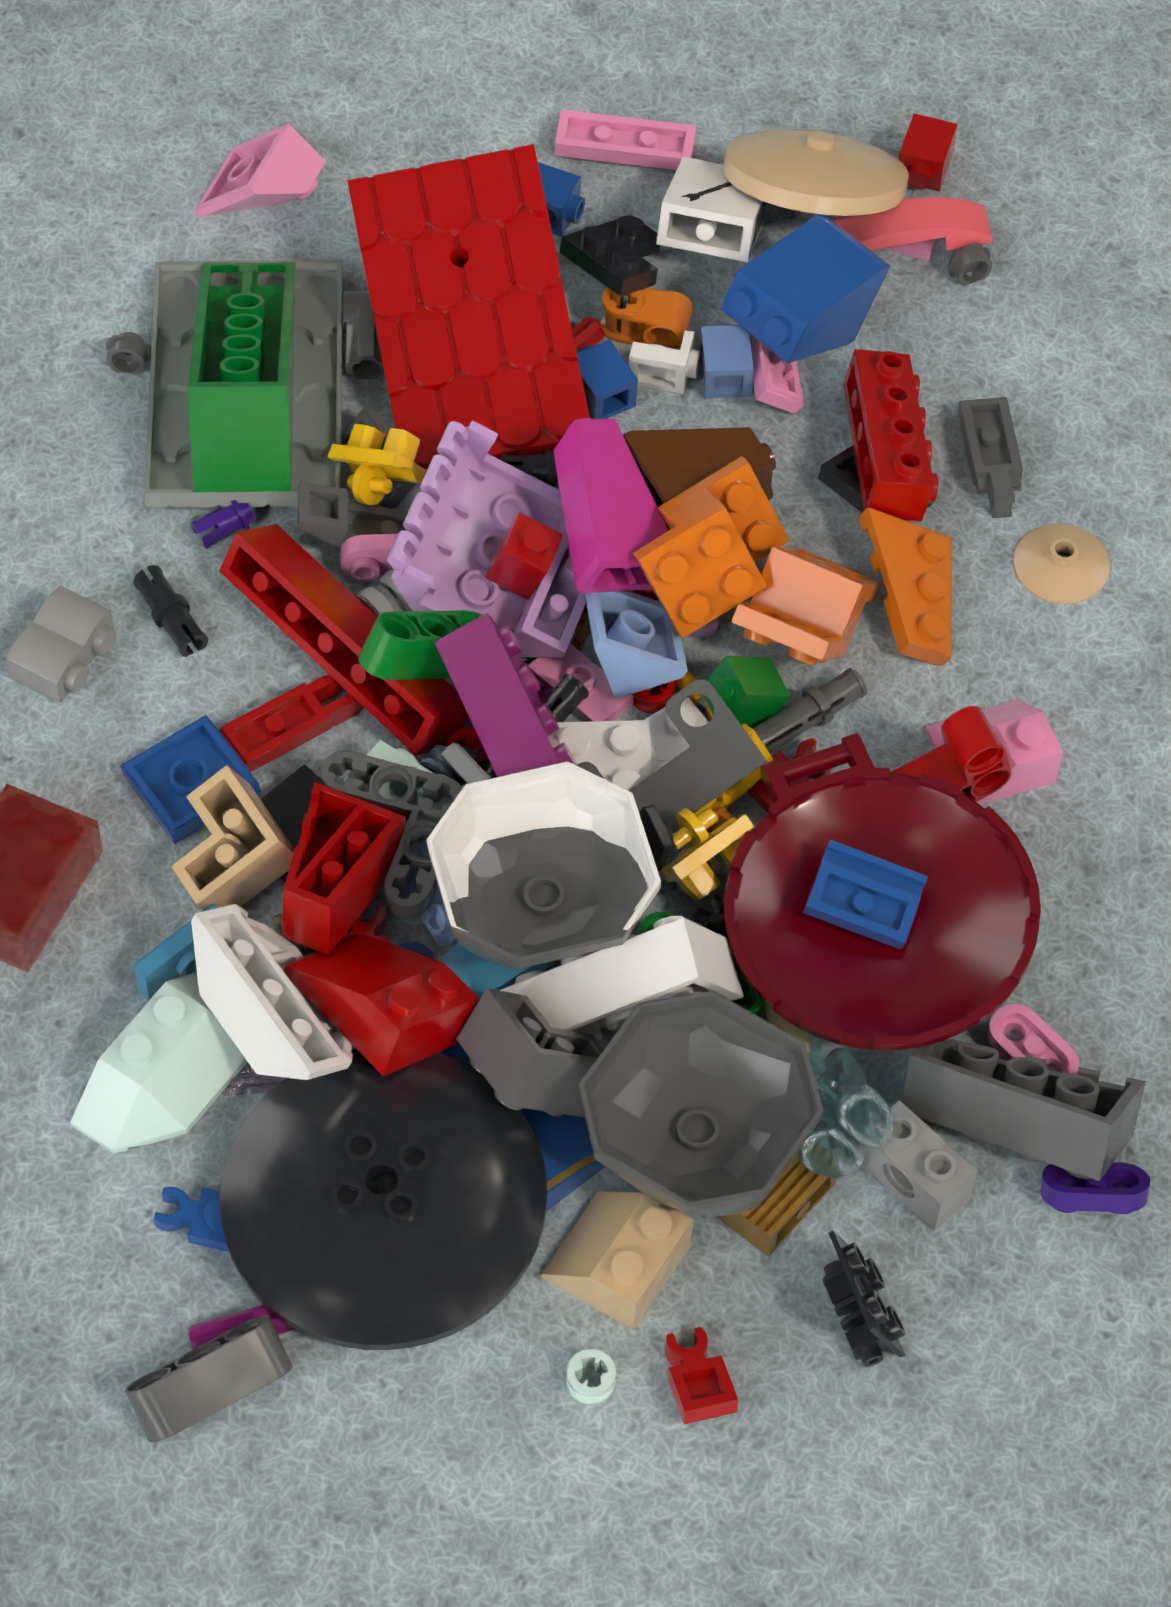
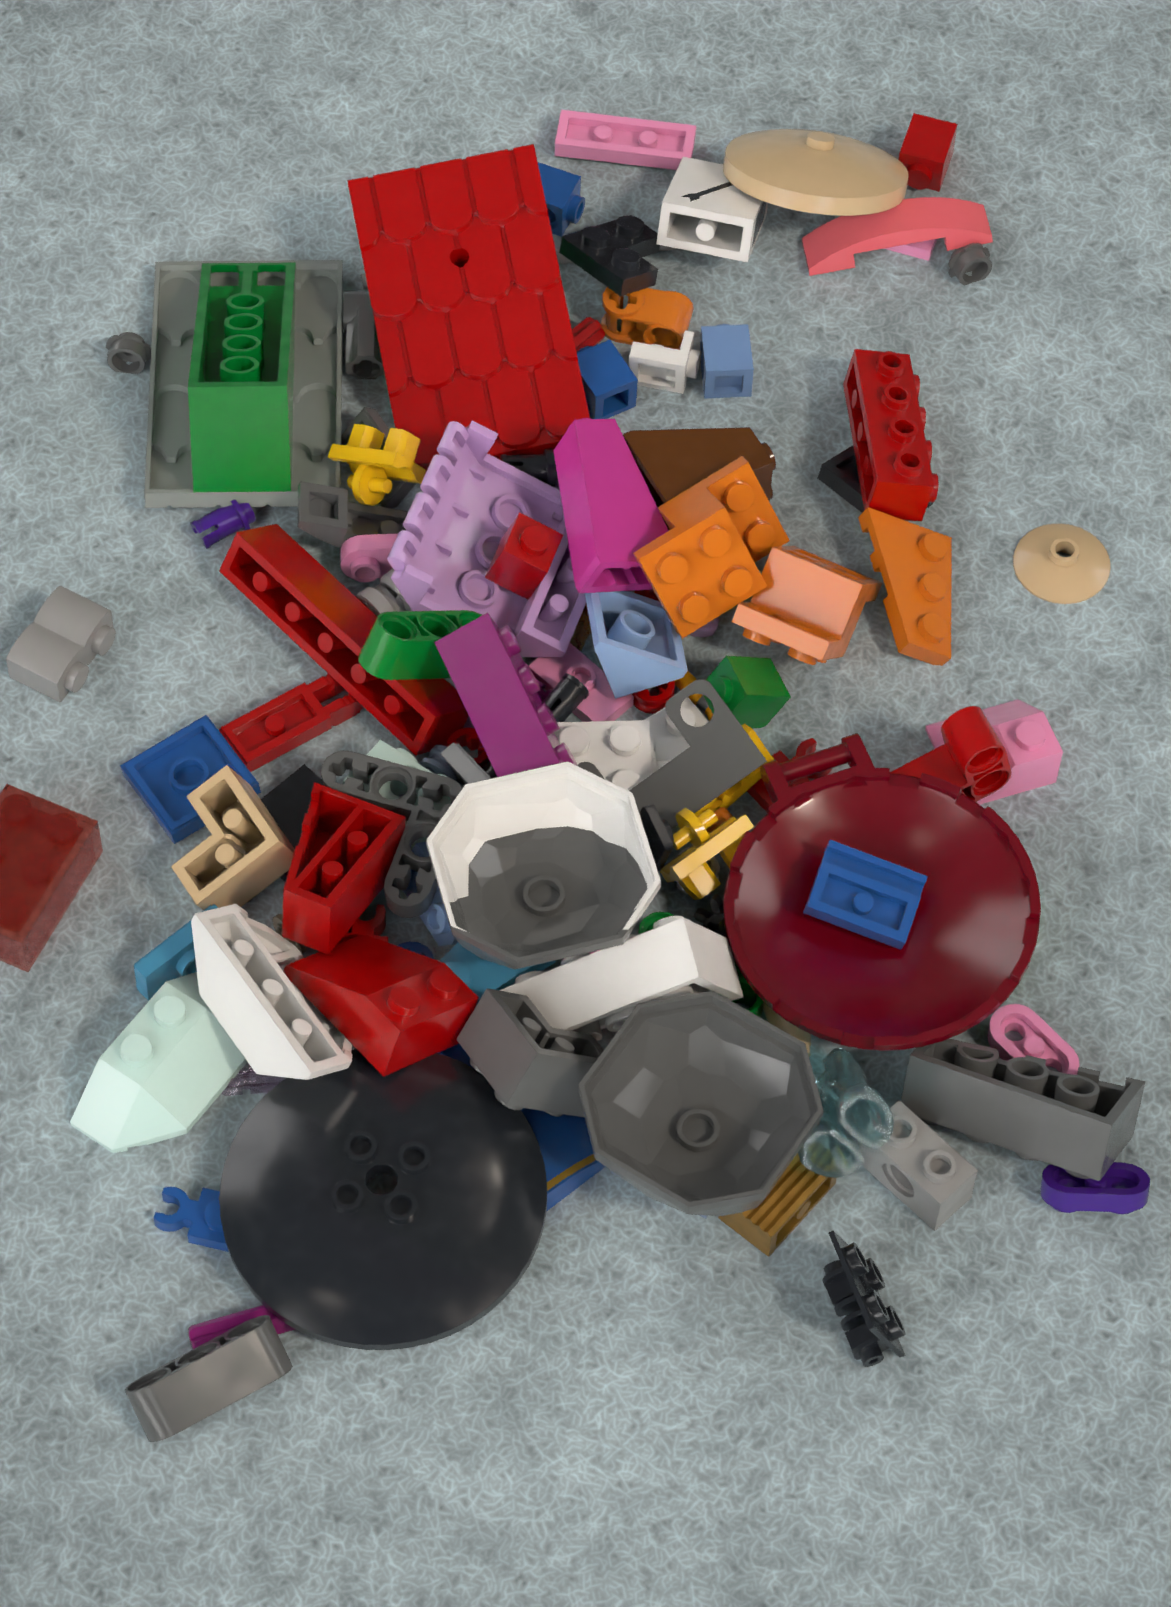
black pin [133,565,209,657] -> none
bright pink slope [194,123,326,216] -> none
tan slope [541,1191,693,1330] -> none
light aqua bush [566,1349,616,1405] -> none
red plate [665,1327,738,1425] -> none
blue slope [720,214,890,363] -> none
bright pink plate [749,333,804,414] -> none
dark grey pin [753,668,867,753] -> none
dark grey hinge [958,397,1023,518] -> none

